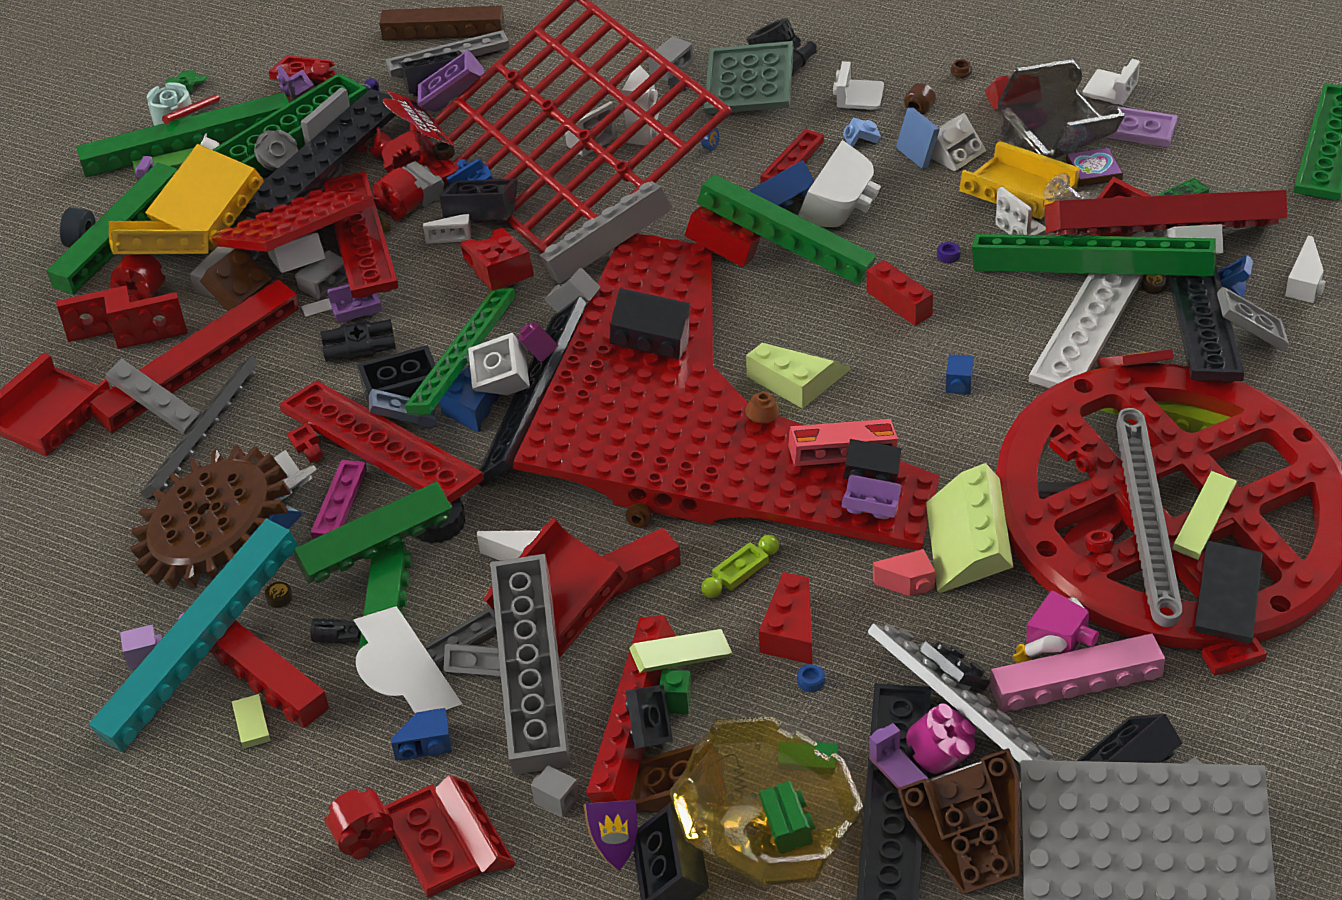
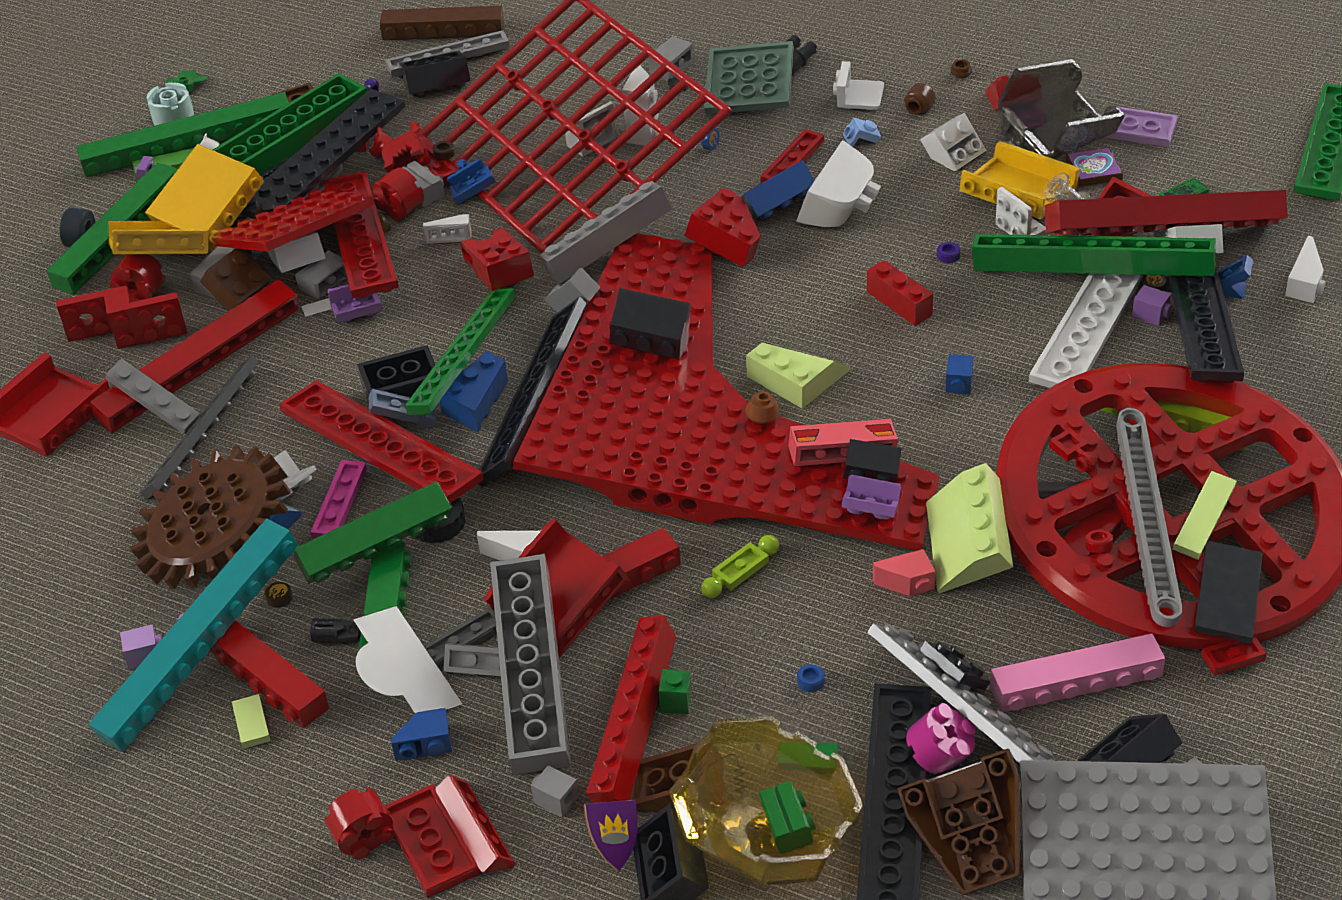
red bar [162,94,220,124] -> none
light grey tile [254,130,299,171] -> none
red plate [269,55,336,84] -> none
medium lavender bracket [276,65,314,100] -> none
red plate [287,423,324,463] -> none
light grey tile [301,88,350,144] -> none
black pin [320,319,396,362] -> none
red sticker [383,90,455,146] -> none
medium lavender slope [418,50,484,112] -> none
black slope [439,179,518,223] -> none
white slope [468,333,530,395] -> none
magenta slope [518,321,559,363] -> none
reddish brown plate [625,503,652,528] -> none
black plate [626,685,673,748] -> none
yellowish green tile [629,629,732,673] -> none
green brick [697,174,877,285] -> none
black tyre [747,18,795,45] -> none
red wedge [759,572,812,664] -> none
medium lavender bracket [869,723,928,788] -> none
medium blue tile [896,108,940,169] -> none
dark pink torso [1012,590,1099,663] -> none
white bracket [1082,59,1140,105] -> none
red tile [1097,349,1174,368] -> none
light grey tile [1217,287,1289,351] -> none
none -> medium lavender brick [1132,285,1172,326]

